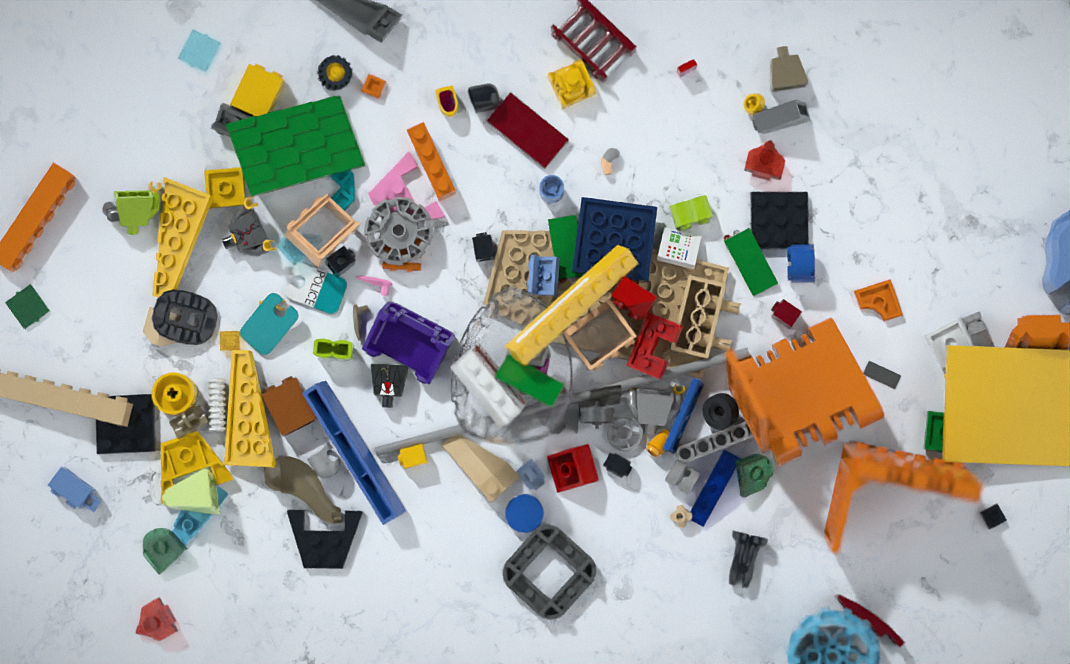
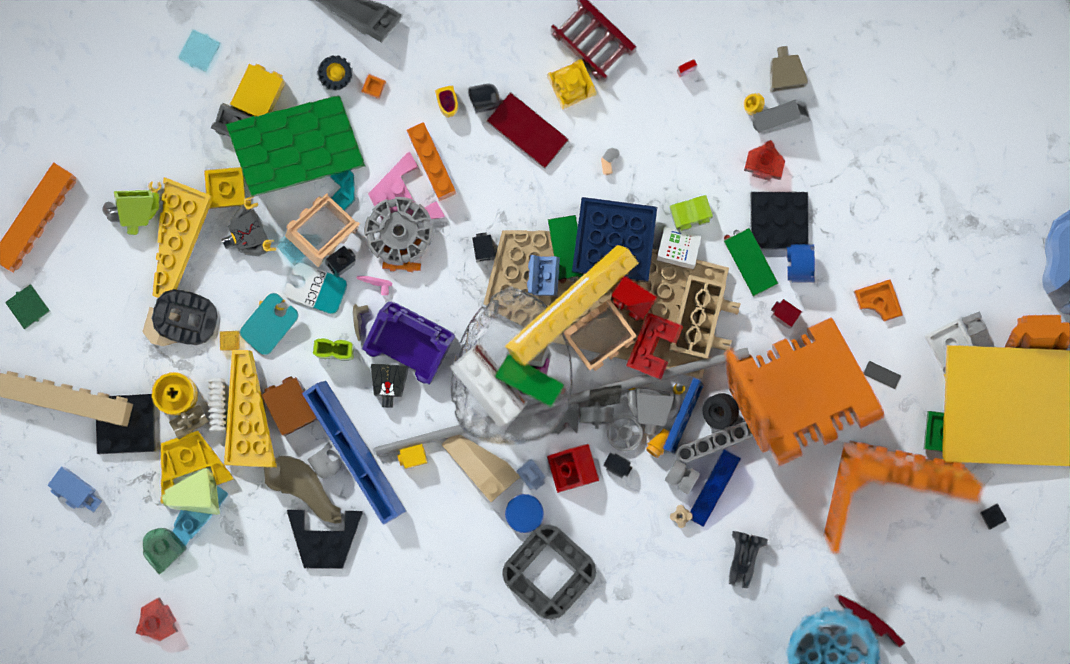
medium blue wheel [539,175,564,204] -> none
clear green tile [735,453,774,498] -> none

